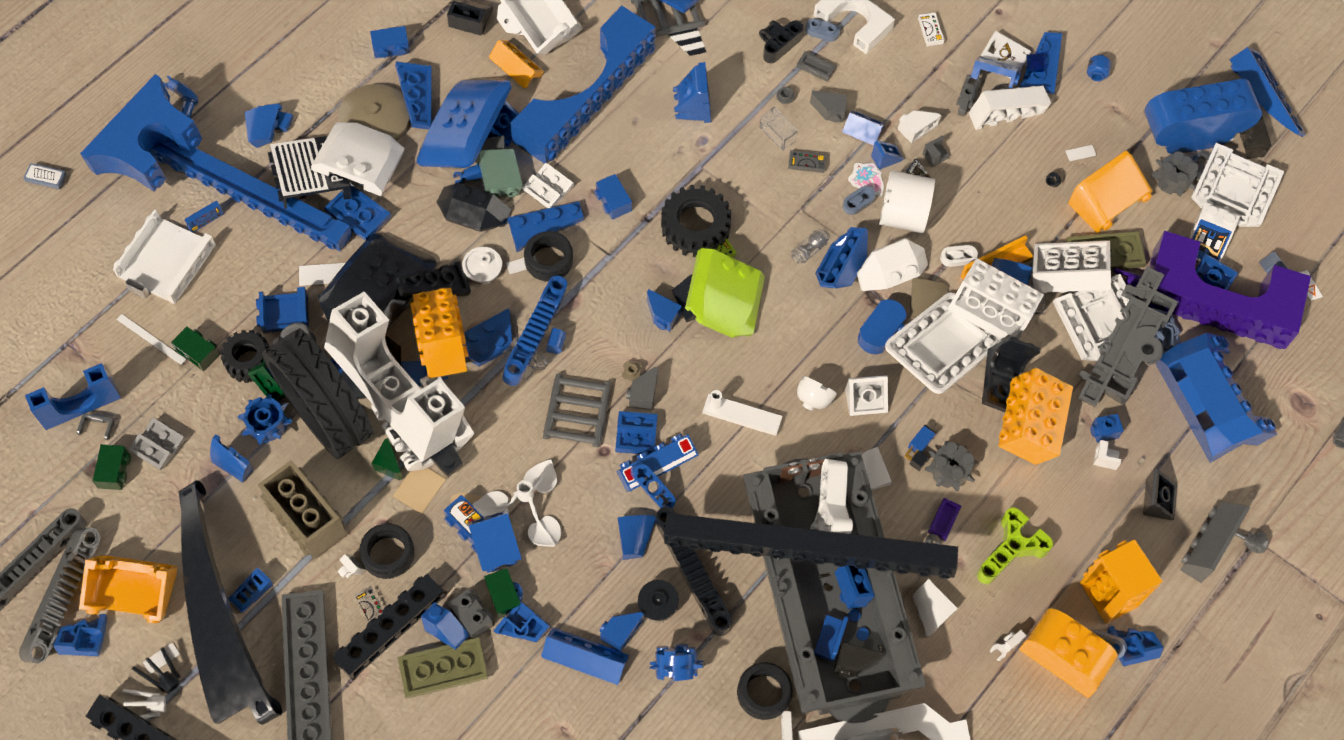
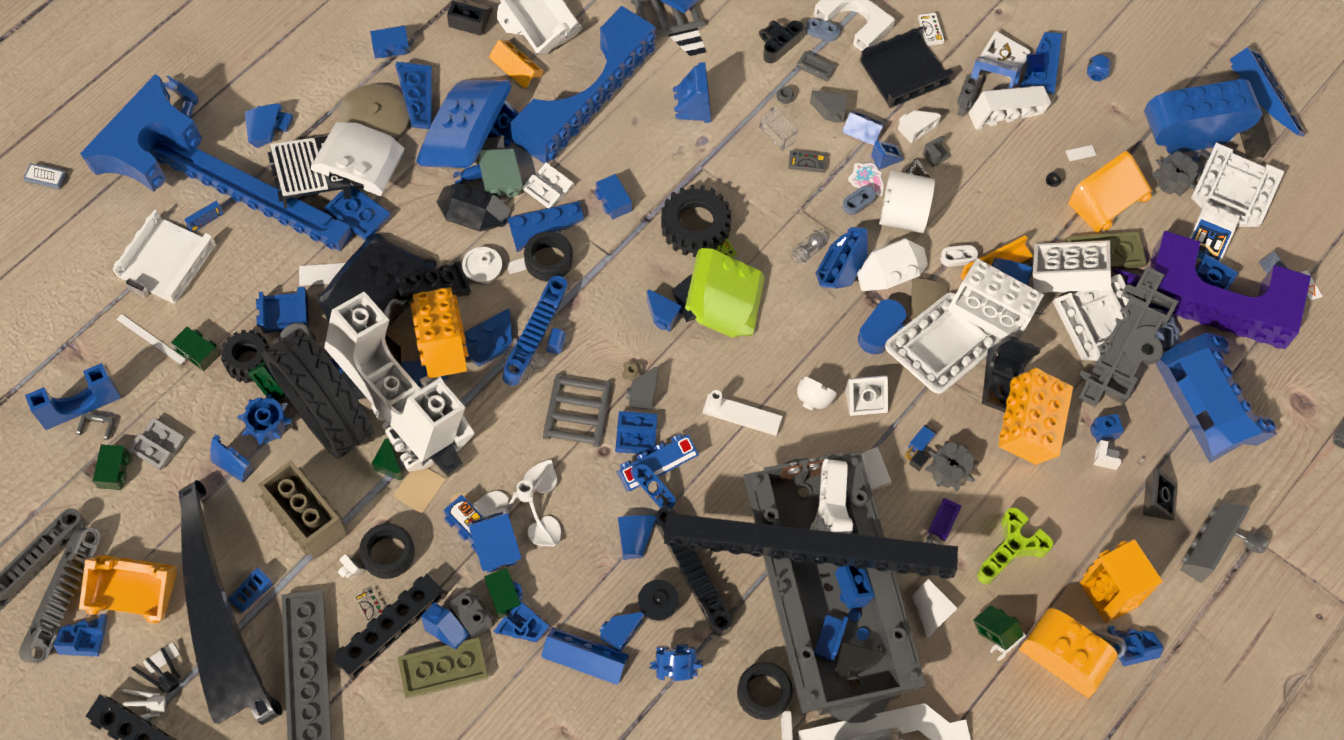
none -> black panel [860,27,954,108]
none -> dark green brick [973,605,1024,650]

